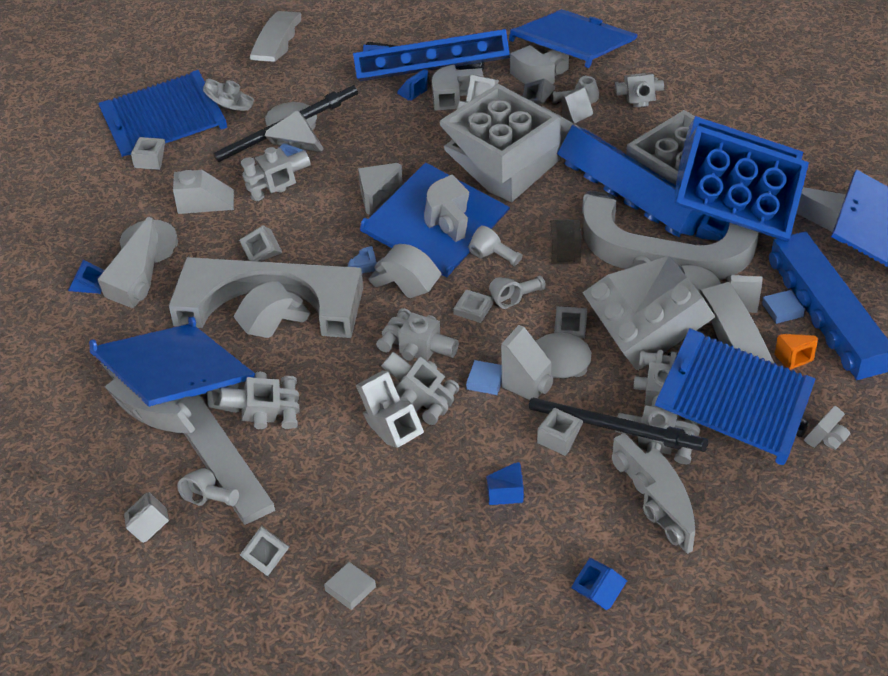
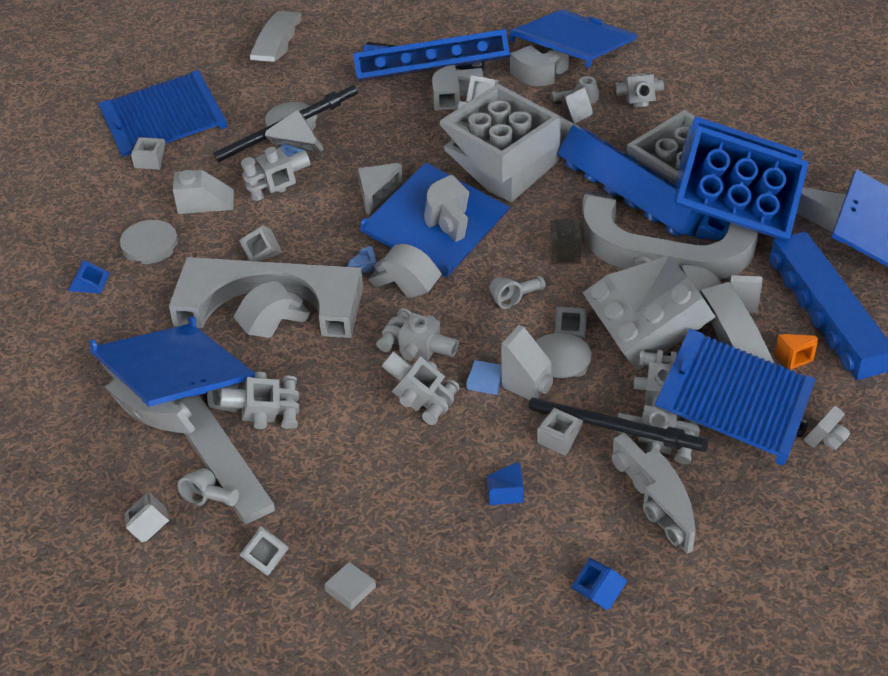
light grey slope [97,217,159,308] -> none
light grey dish [203,79,254,111] -> none
light grey brick [356,370,424,448] -> none
blue slope [397,69,428,100] -> none
light grey tile [453,290,493,323] -> none
light grey bar [468,226,523,267] -> none
flat silver slope [523,78,555,105] -> none
medium blue tile [762,290,805,324] -> none

